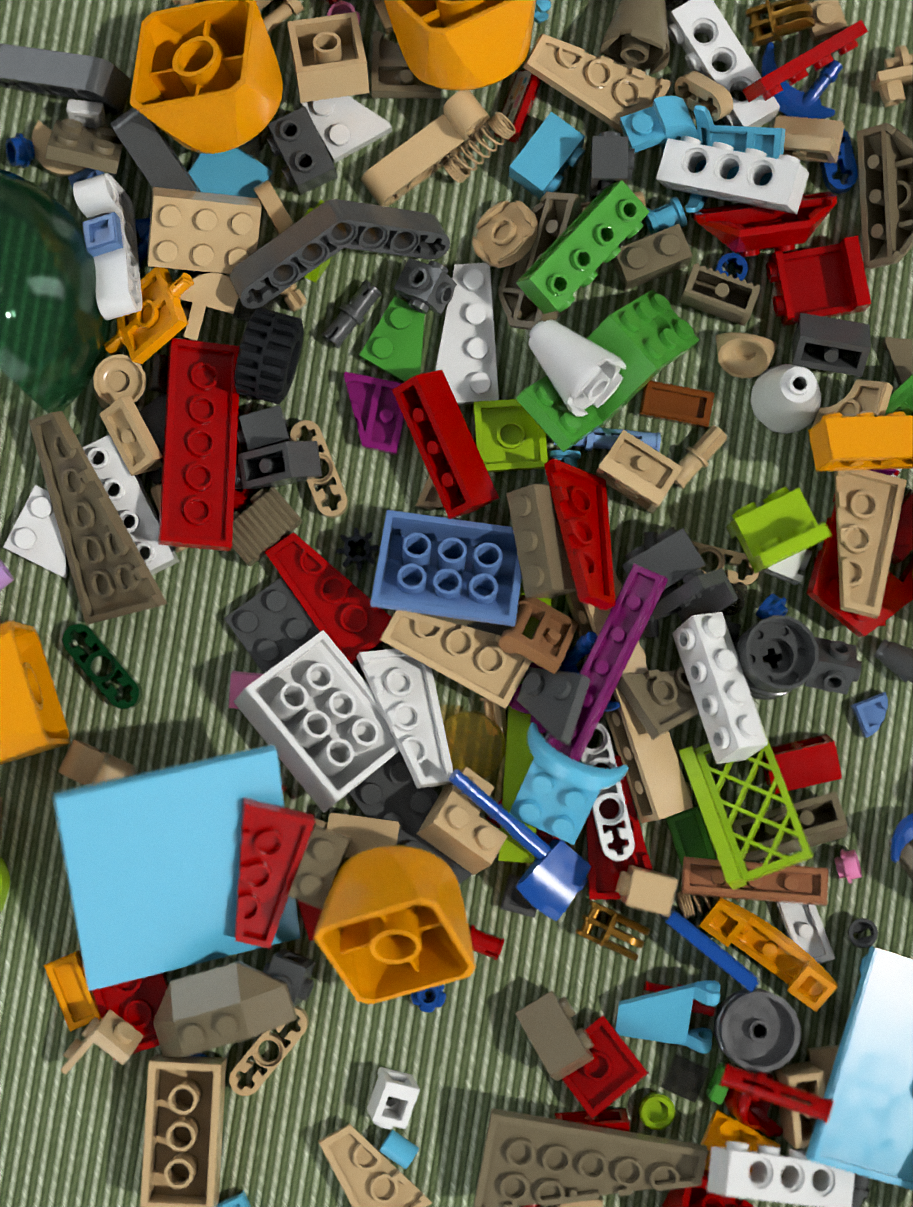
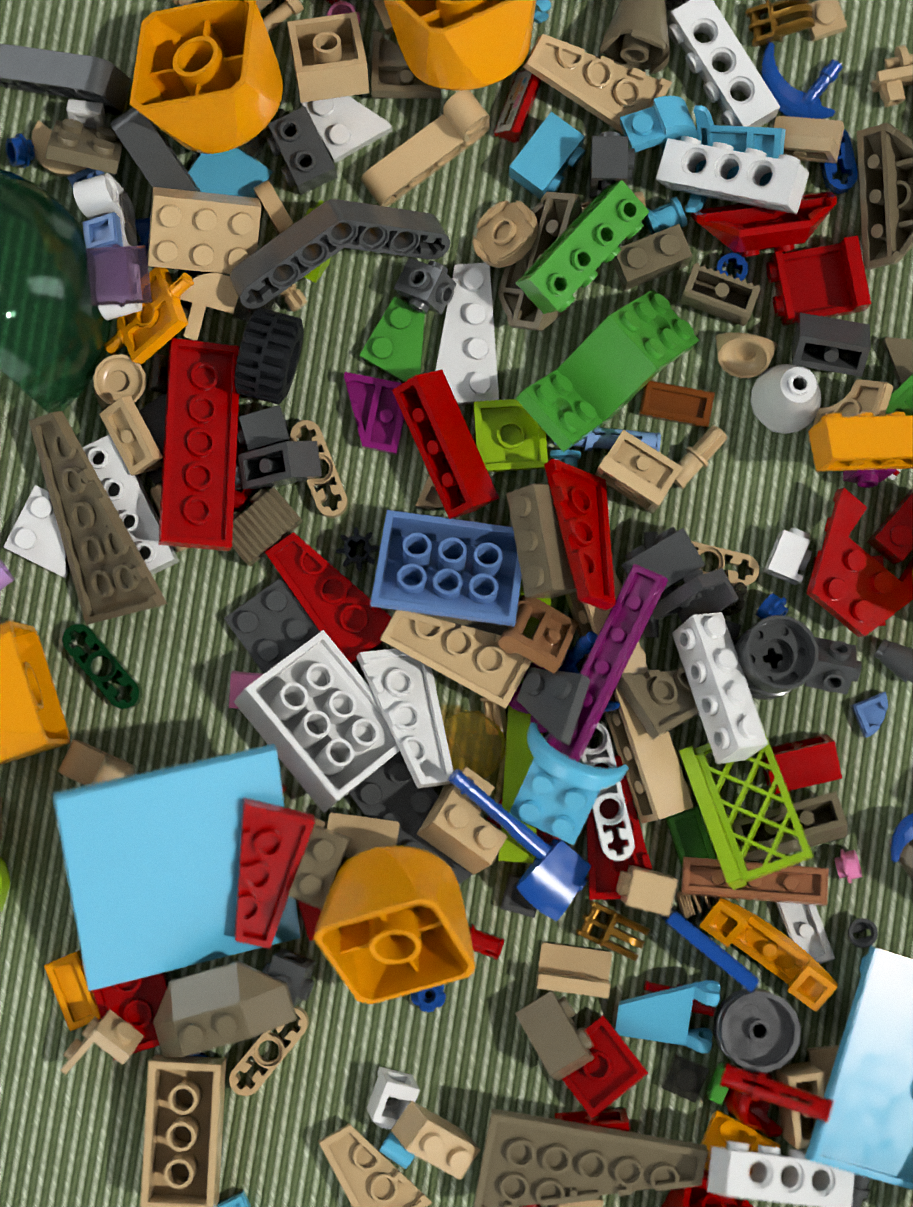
dark grey pin [321,280,382,348] -> none
tan piece [444,112,516,183] -> none
white cone [528,320,626,416] -> none
lime tile [638,1092,675,1130] -> none
tan beam [674,71,733,122] -> none
lime bracket [726,486,832,574] -> none
red plate [742,19,868,102] -> none
tan wing [834,470,907,619] -> none
none -> clear purple piece [86,244,152,307]
none -> tan piece [391,1100,481,1180]
none -> tan panel [536,942,612,999]

